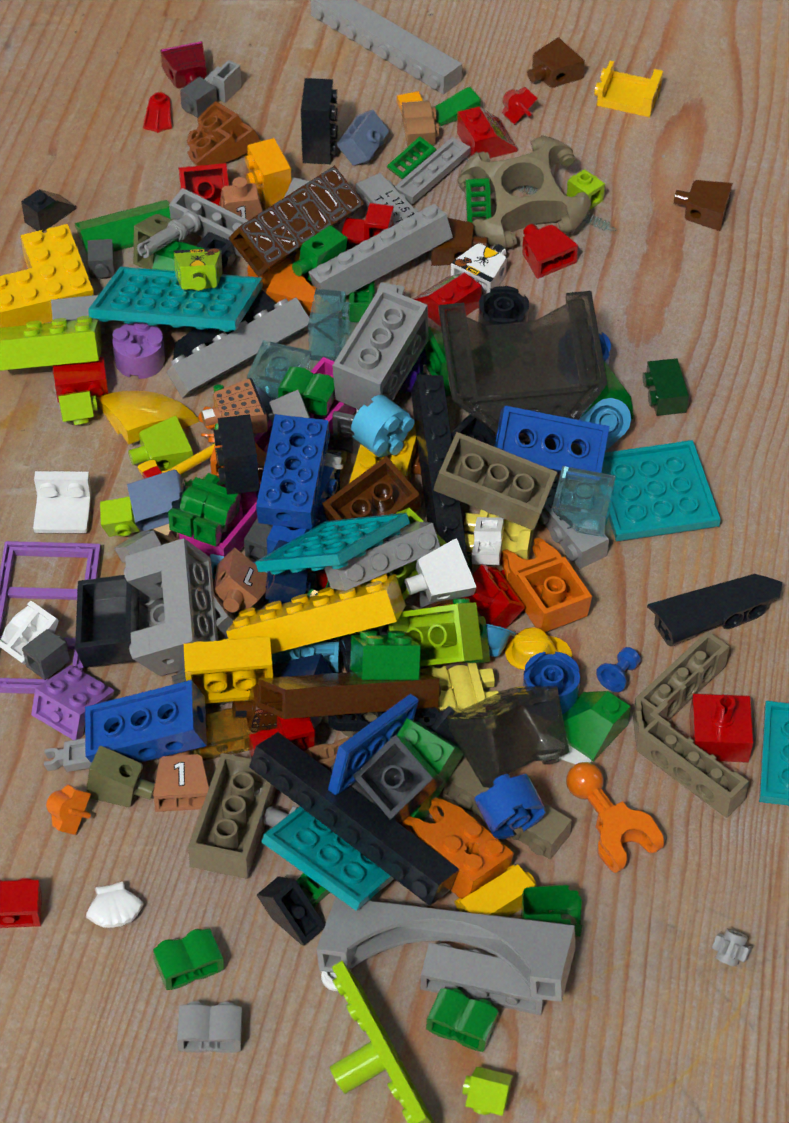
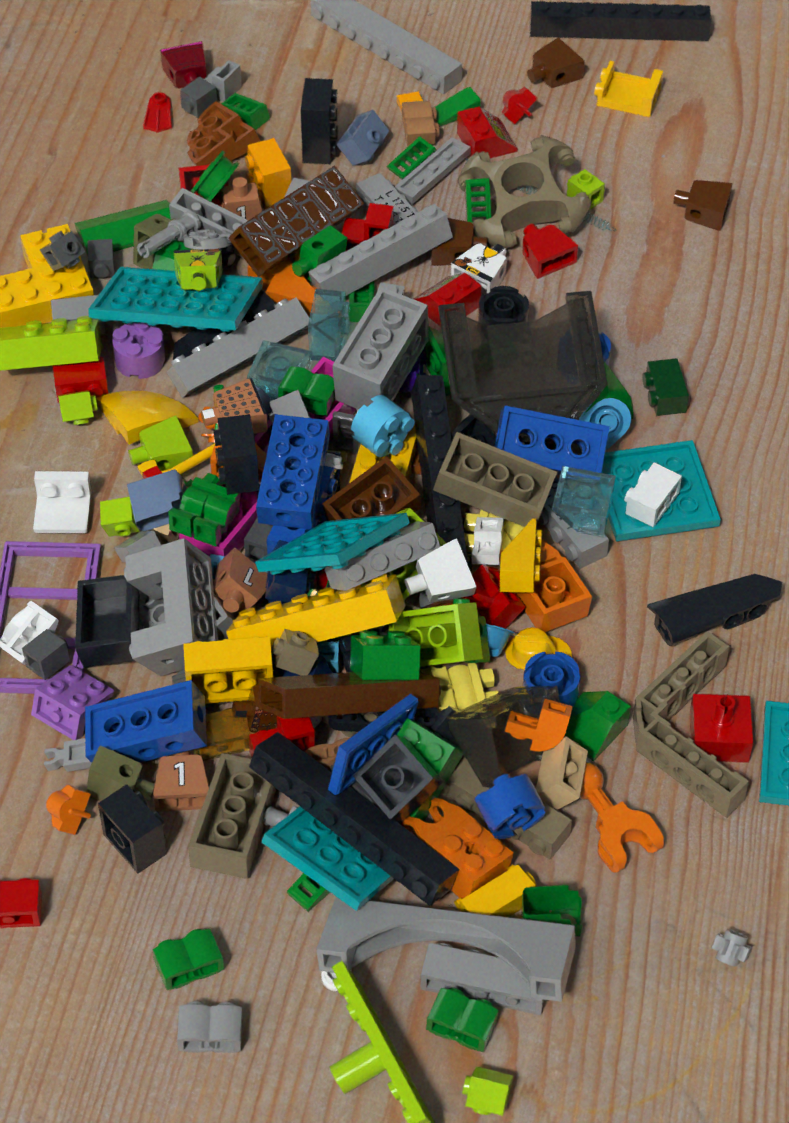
black slope [21,189,76,232] -> none
white animal [86,881,143,928] -> none
black slope [256,876,325,946] -> none
blue piece [596,647,640,692] -> none
none -> dark grey brick [40,231,85,271]
none -> black brick [98,784,167,874]
none -> light grey piece [183,229,232,250]
none -> green wheel [190,150,240,202]
none -> green slope [221,93,270,130]
none -> dark tan brick [271,629,319,676]
none -> yellow slope [500,519,542,593]
none -> orange brick [505,698,573,752]
none -> black brick [530,1,711,42]
none -> tan brick [536,737,588,810]
none -> white brick [624,463,682,527]

